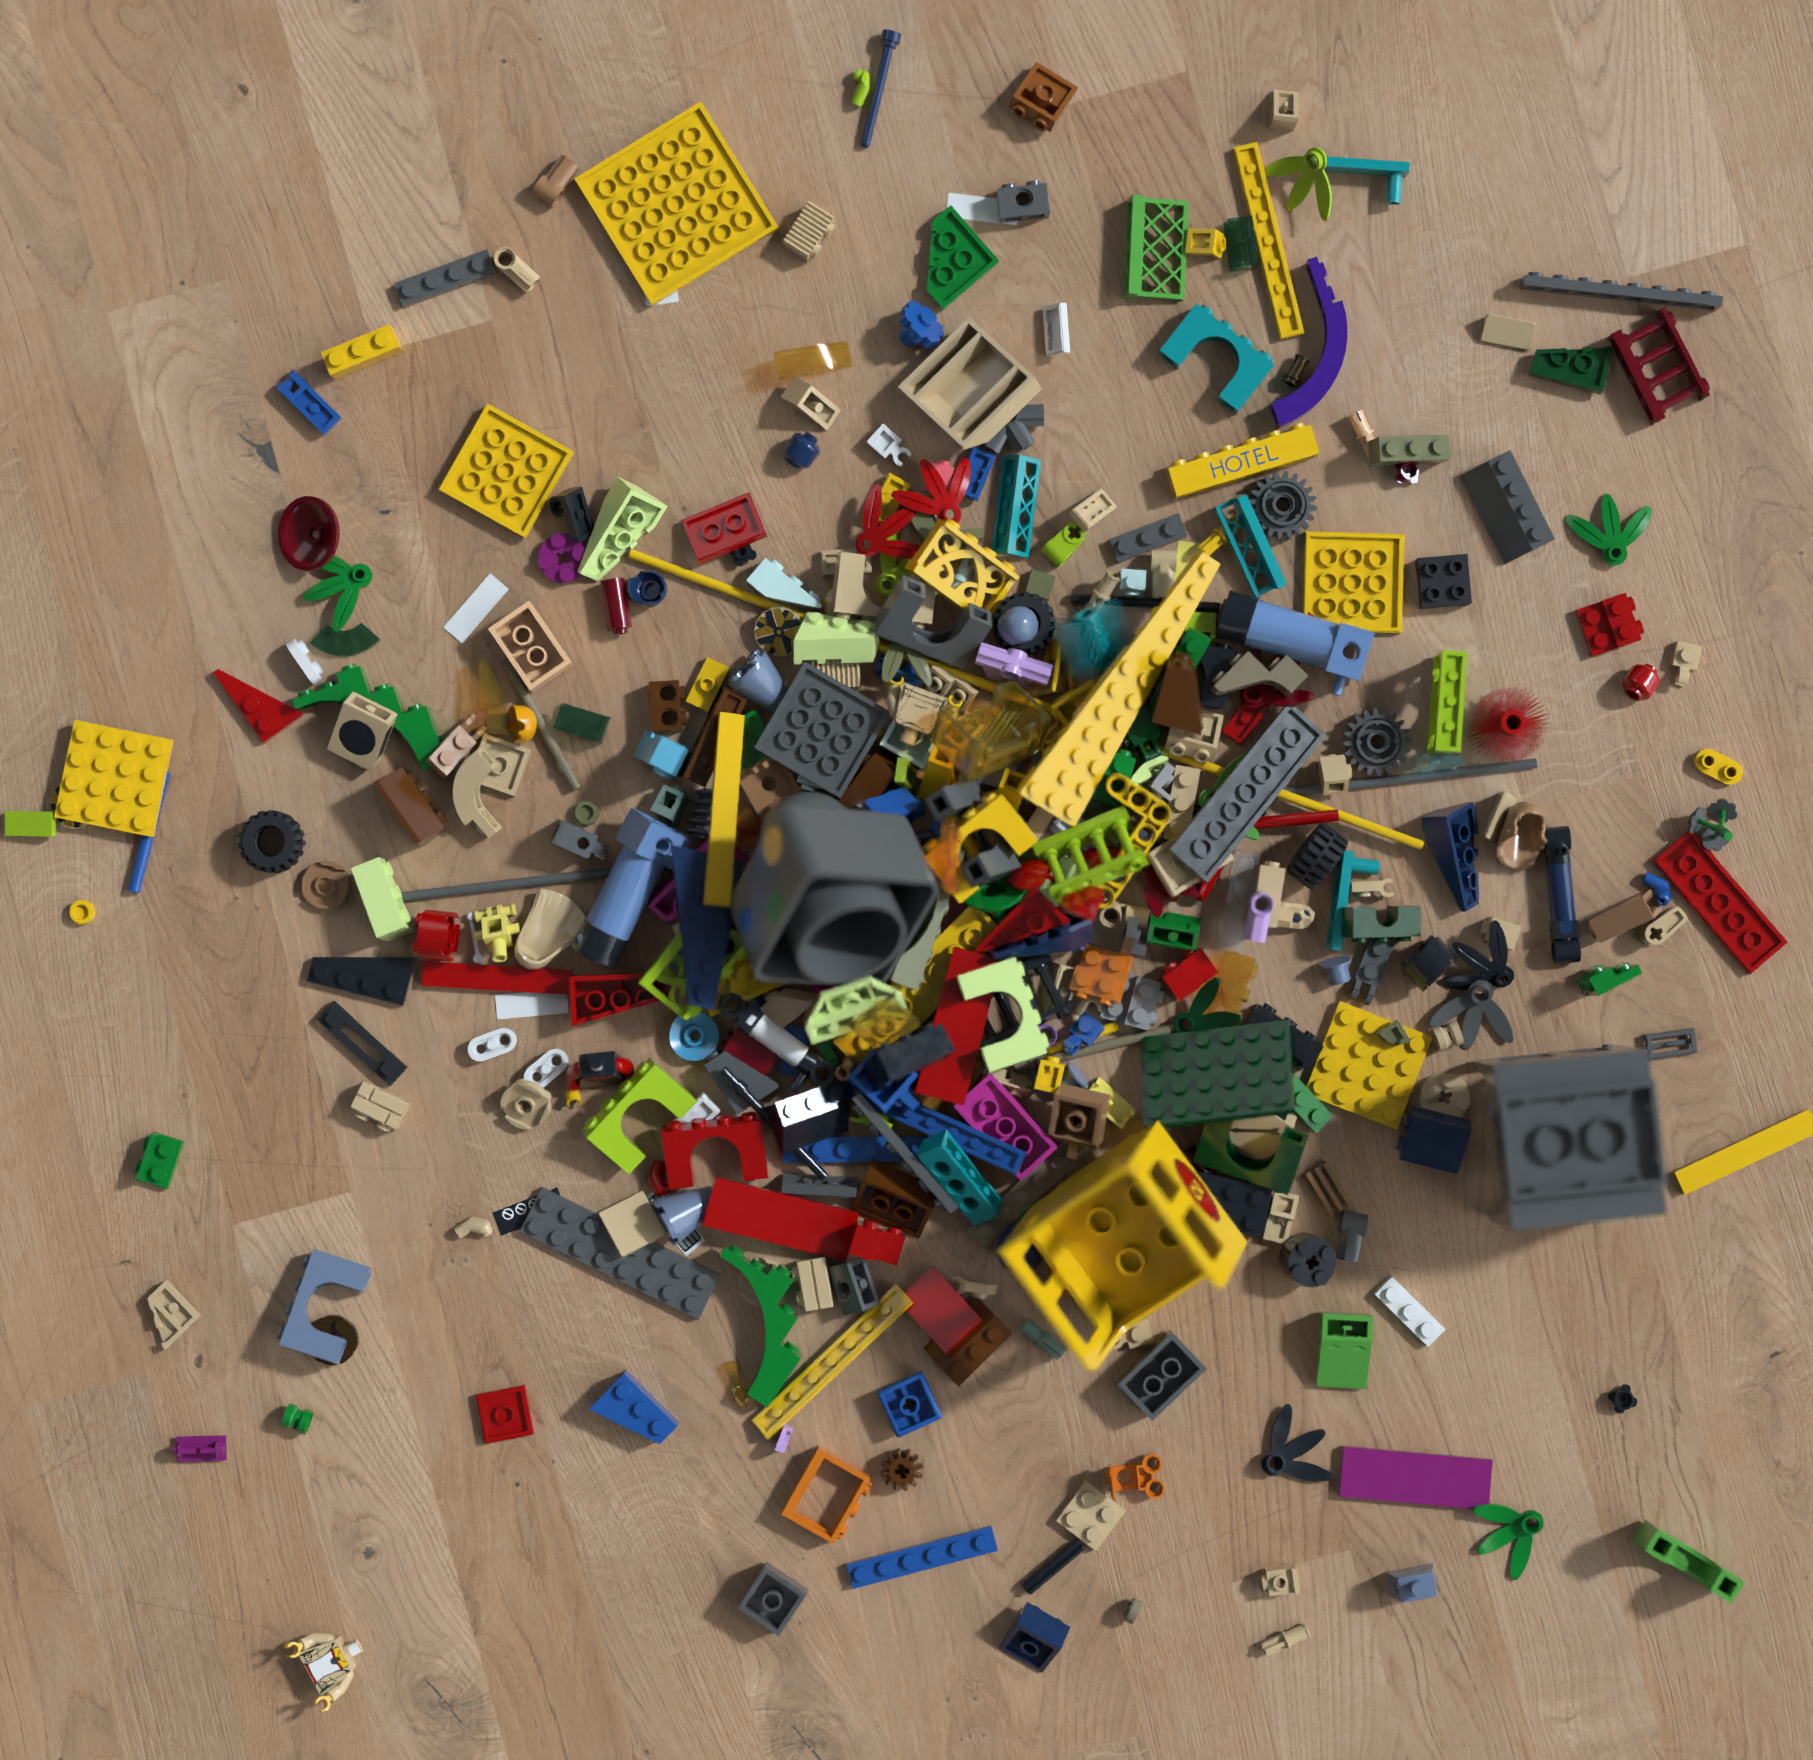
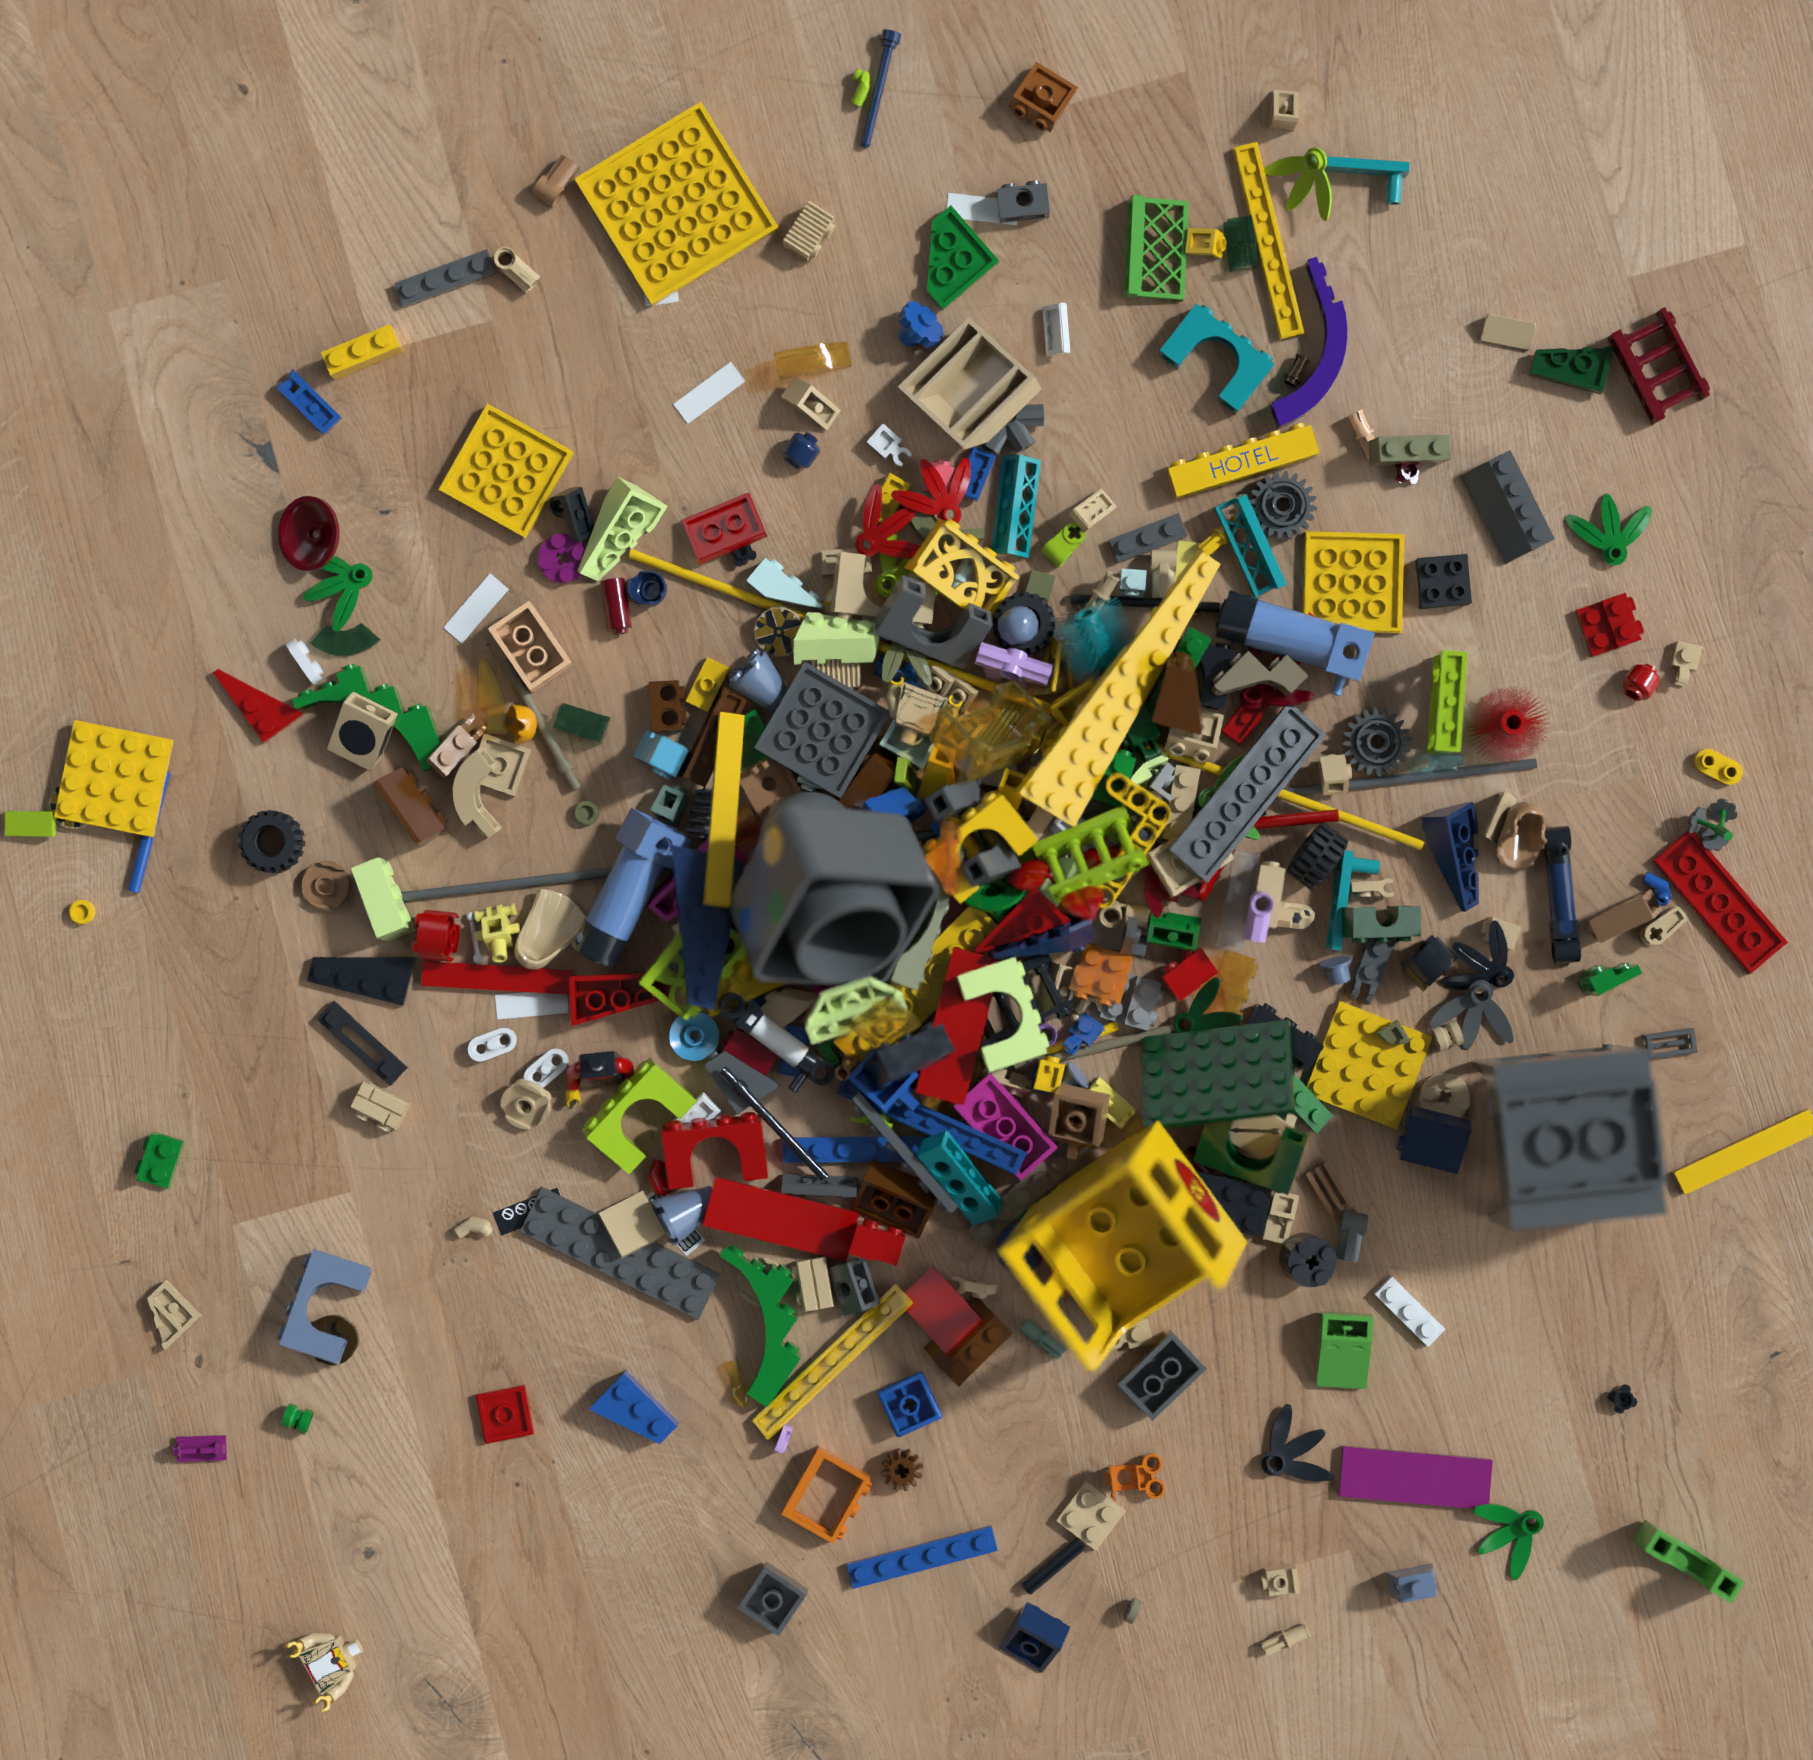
dark grey torso [550,819,609,860] -> none
black slope [765,1080,849,1155] -> none
lime brick [1183,612,1216,640] -> none
dark grey plate [1520,272,1723,311] -> none
none -> white sticker [673,362,745,424]

